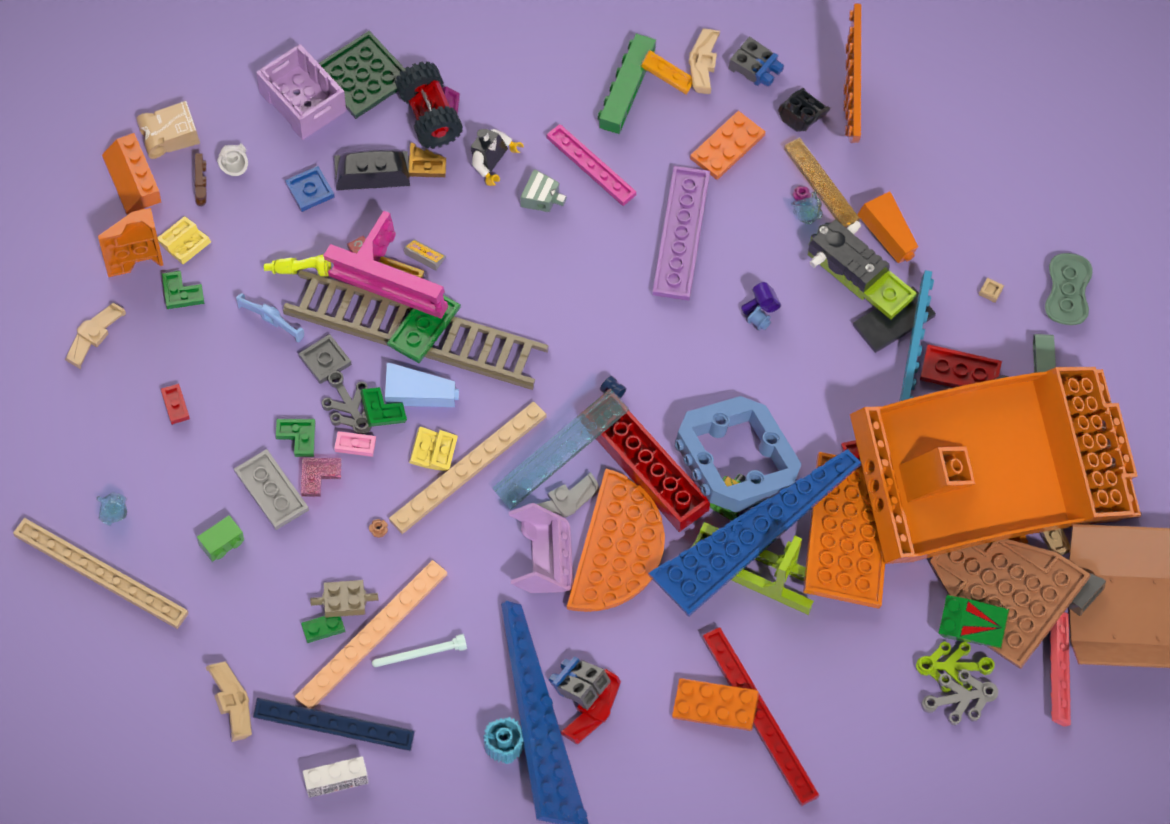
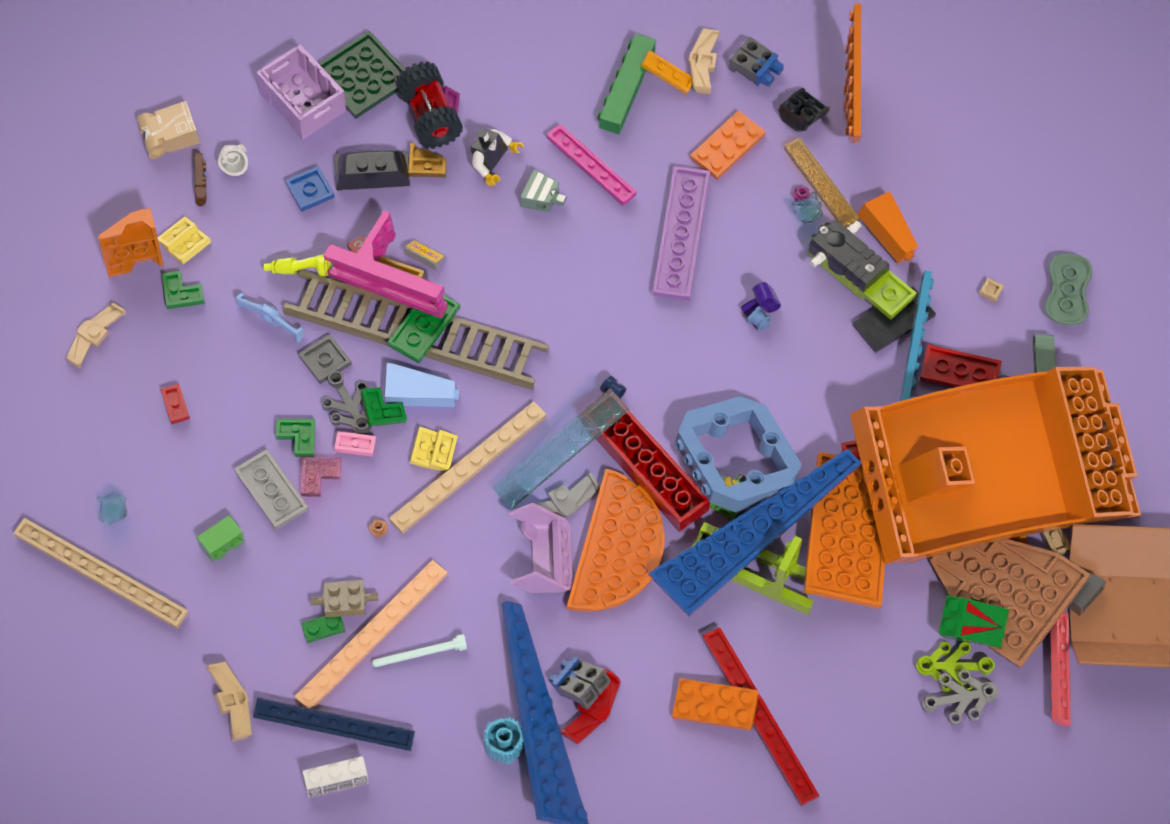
orange slope [102,133,162,214] -> none

